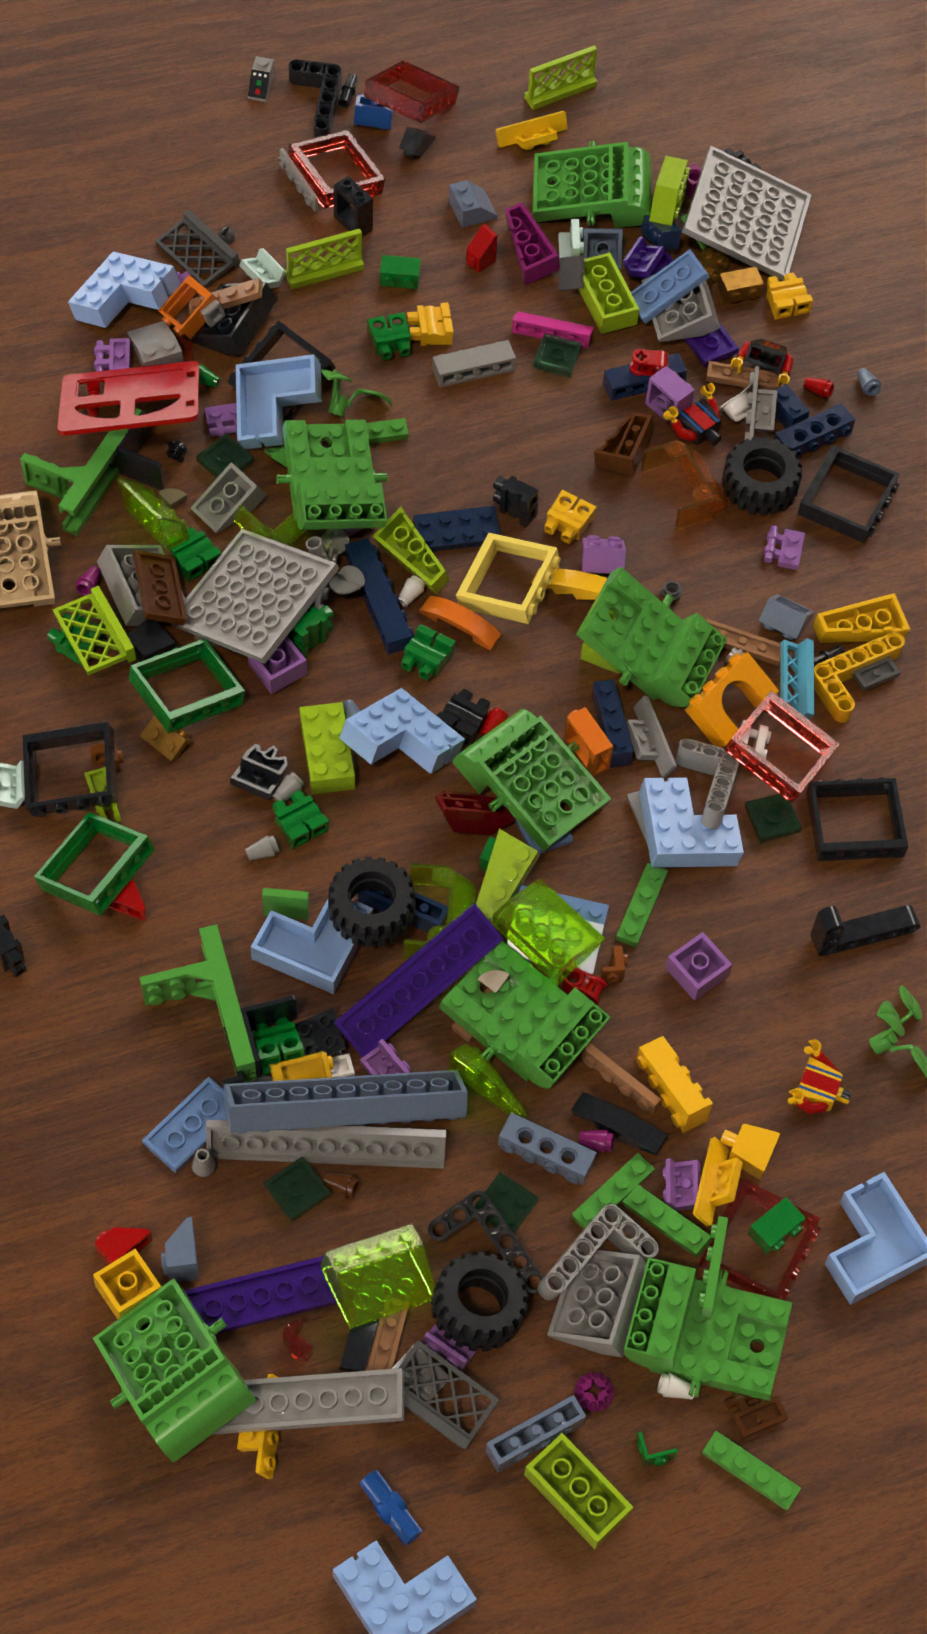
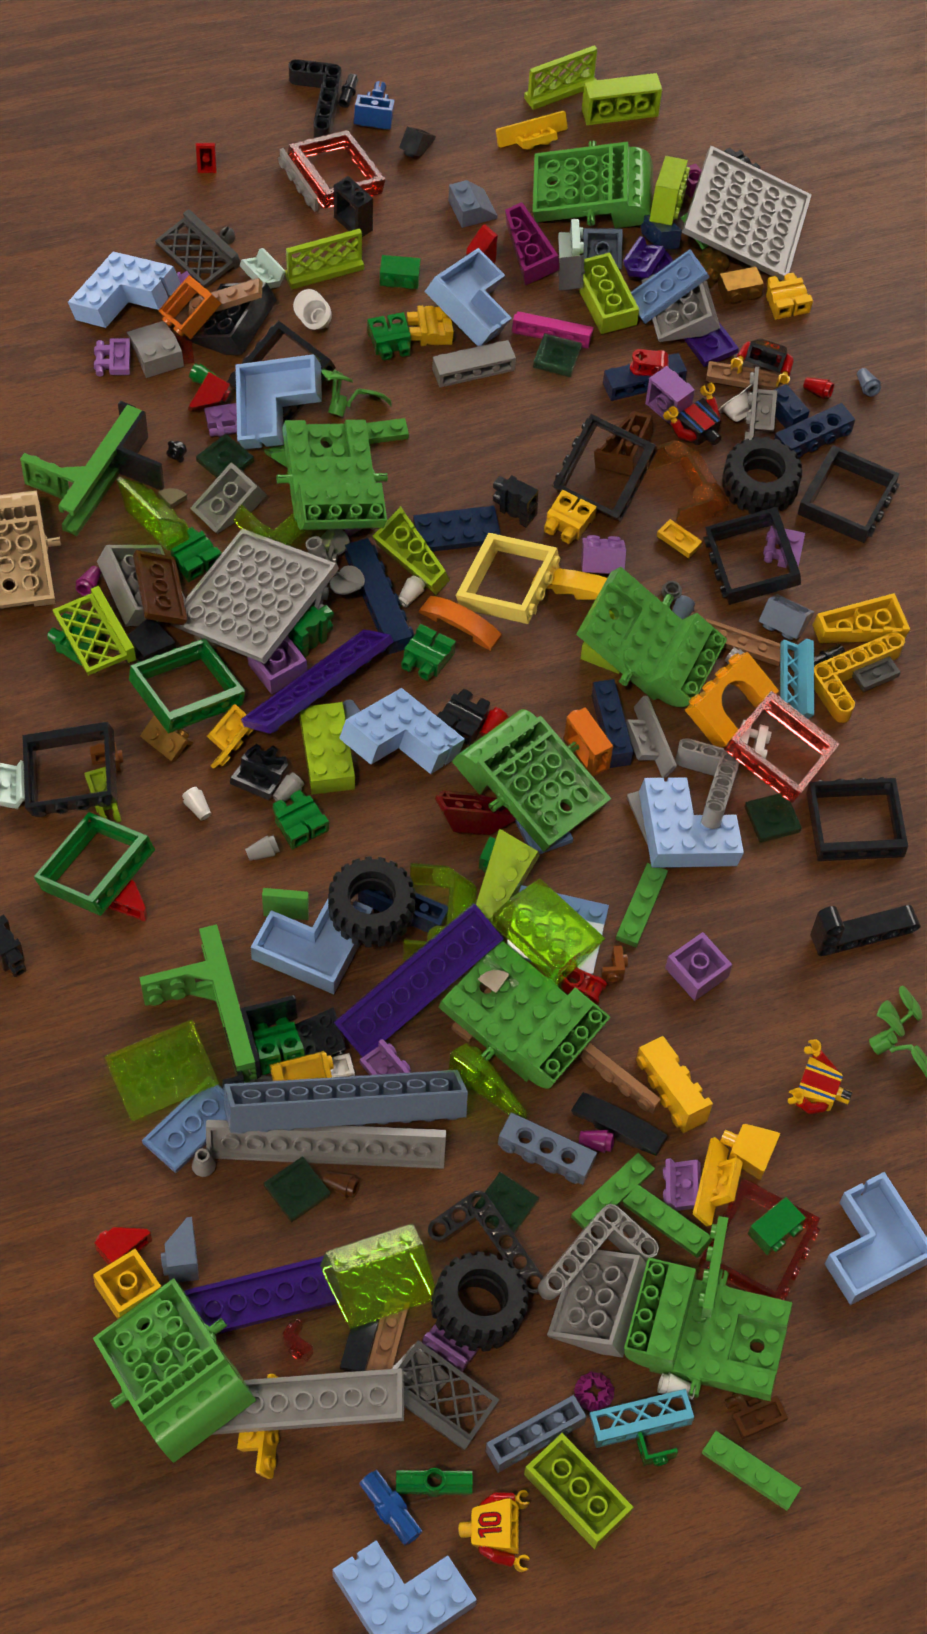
door [57,361,199,436] -> none
light grey tile [201,299,226,327] -> none
slope [248,56,275,102] -> none
clear red window [364,60,460,123] -> none
none -> clear neon green slope [103,1019,219,1121]
none -> white cone [182,787,212,821]
none -> red slope [187,372,230,412]
none -> red slope [196,143,217,173]
none -> yellow bracket [207,704,254,769]
none -> dark purple plate [241,629,393,733]
none -> white piece [293,289,332,330]
none -> green piece [396,1468,473,1497]
none -> light blue piece [424,248,512,346]
none -> torso [459,1490,530,1572]
none -> black window [553,414,659,522]
none -> lime brick [582,73,662,125]
none -> medium azure fence [589,1389,694,1448]
none -> yellow plate [657,519,702,558]
none -> sand blue cone [672,595,695,619]
none -> black window [703,507,801,605]

